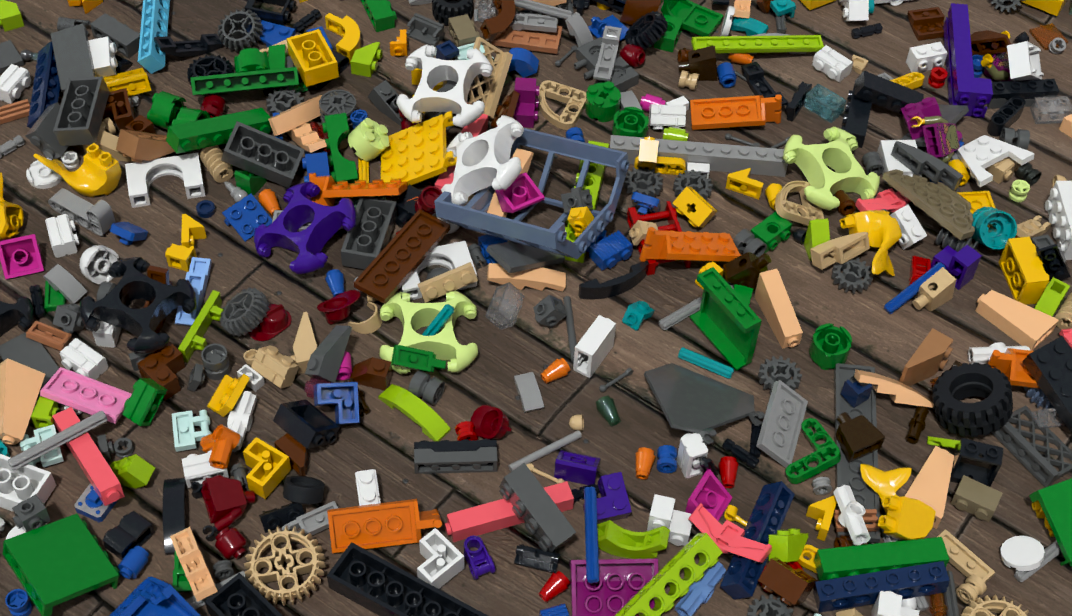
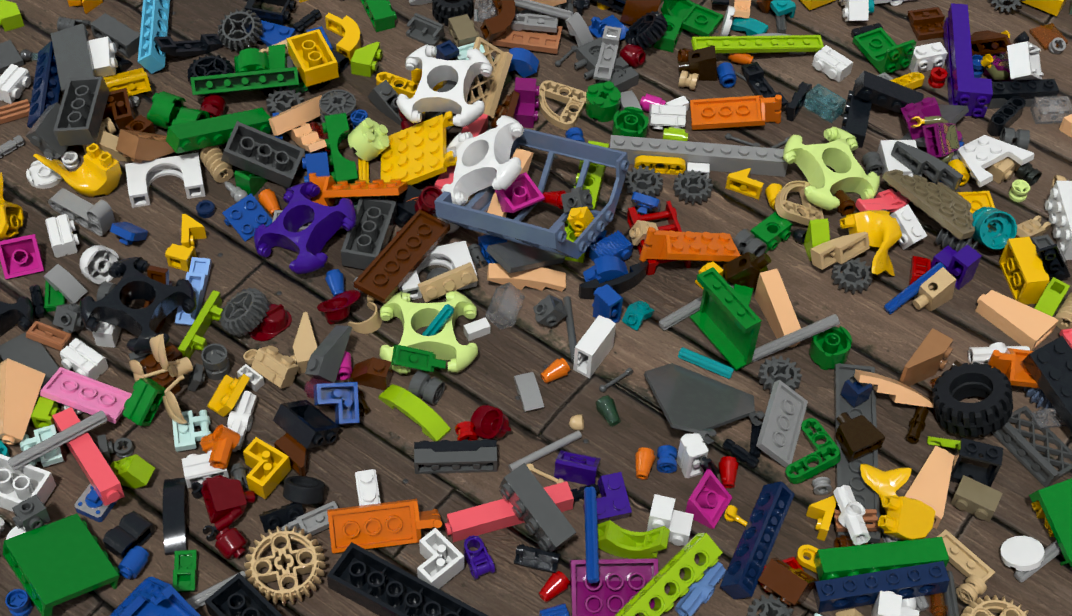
light nougat slope [170,527,218,602] -> none
dark grey bush [213,560,234,580] -> none
light orange bracket [390,29,407,56] -> none
brick [637,137,659,168] -> none
yellow brick [673,186,717,228] -> none
coral plate [688,503,772,563] -> none
lime slope [769,528,808,562] -> none
tan tile [851,54,869,74] -> none
none -> tan plant [129,334,193,424]
none -> yellow beam [376,72,419,99]
none -> white piece [463,317,491,341]
none -> red cone [542,190,566,209]
none -> blue brick [583,255,628,283]
none -> blue brick [592,284,623,323]
none -> light grey axle [752,314,840,362]
none -> green bracket [852,27,916,74]

